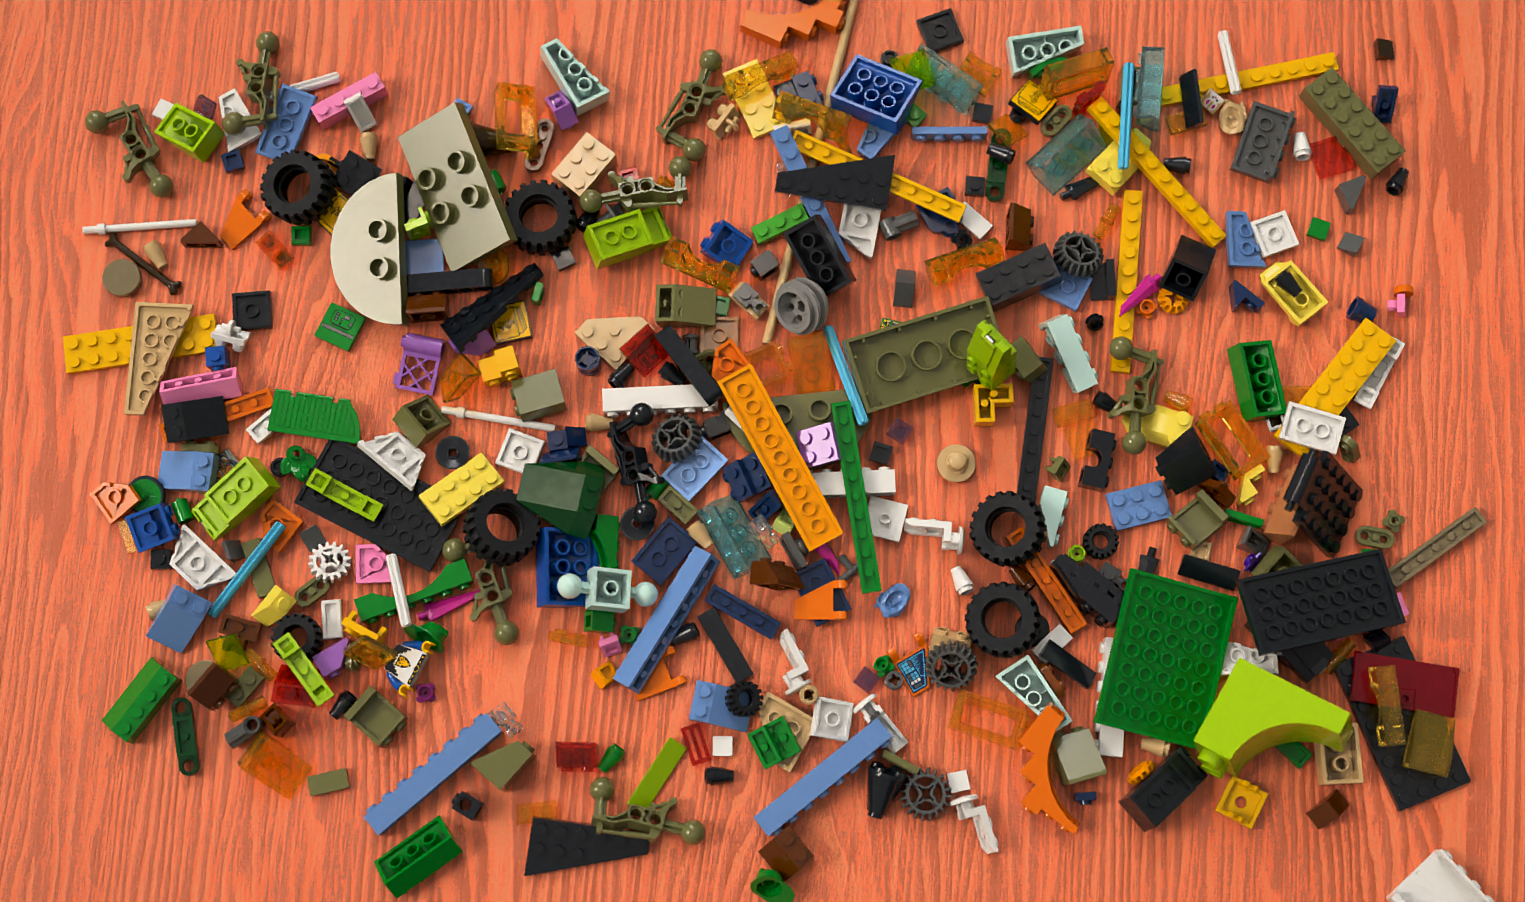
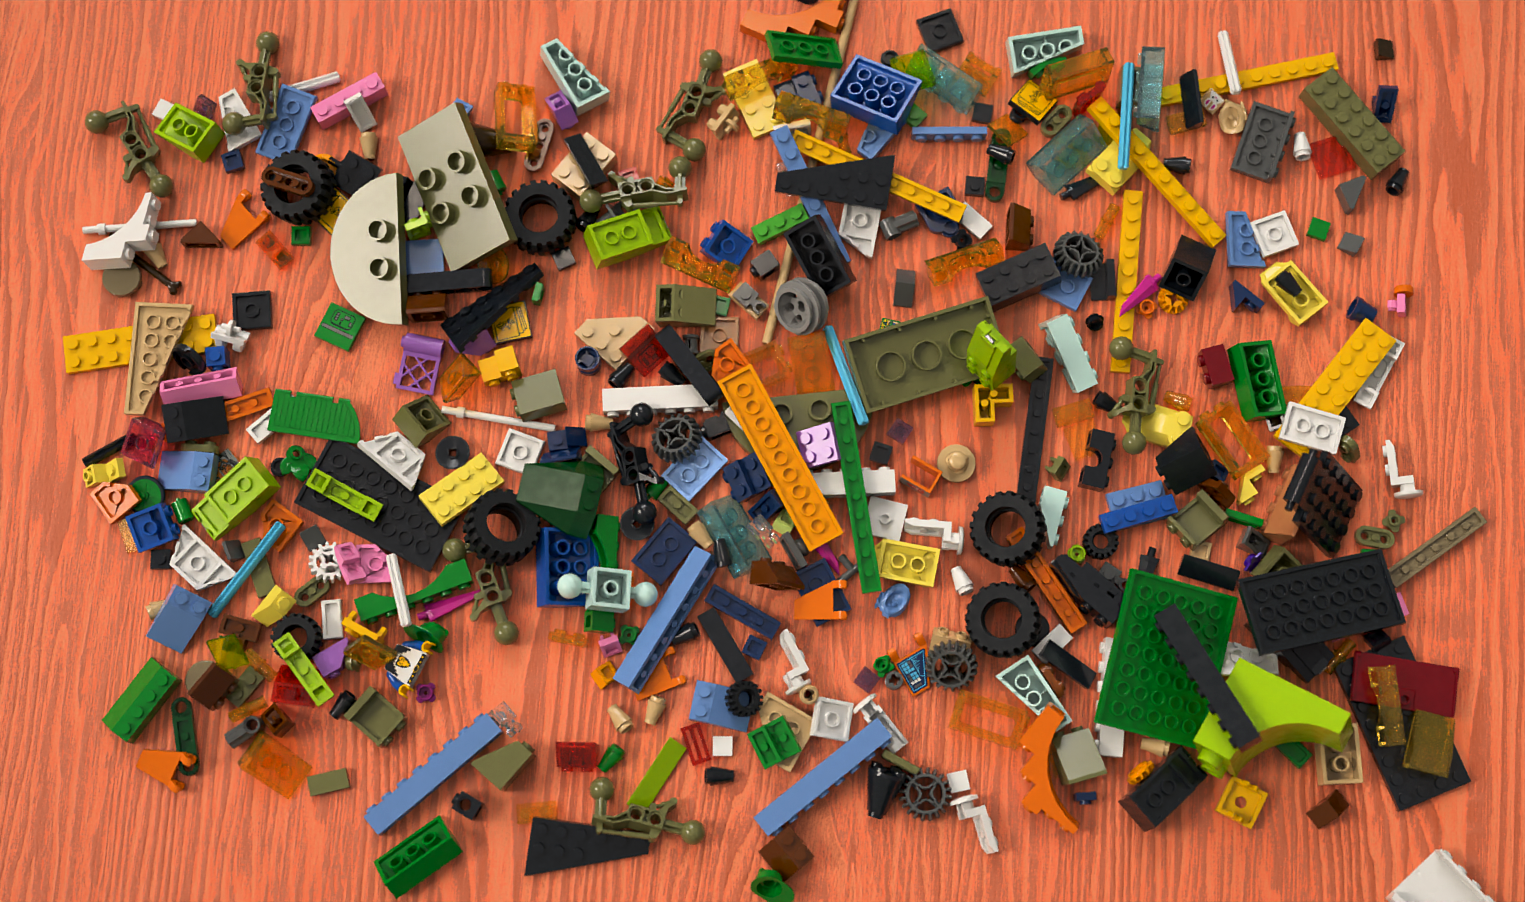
none -> white arch [82,192,161,270]
none -> black axle [82,432,137,467]
none -> light yellow slope [83,458,126,488]
none -> clear pink slope [120,417,166,469]
none -> orange flag [135,749,197,793]
none -> black tile [173,343,207,375]
none -> reddish brown plate [261,166,315,197]
none -> bright pink slope [334,542,367,585]
none -> black slope [564,133,608,190]
none -> tan cone [607,704,634,734]
none -> tan cone [644,695,666,725]
none -> black cone [713,538,733,568]
none -> dark blue plate [741,634,767,661]
none -> green plate [765,30,843,69]
none -> light yellow slope [874,538,940,588]
none -> orange piece [899,455,942,498]
none -> blue plate [1098,494,1178,534]
none -> black brick [1154,603,1263,753]
none -> dark red brick [1197,344,1235,389]
none -> white piece [1382,440,1423,499]

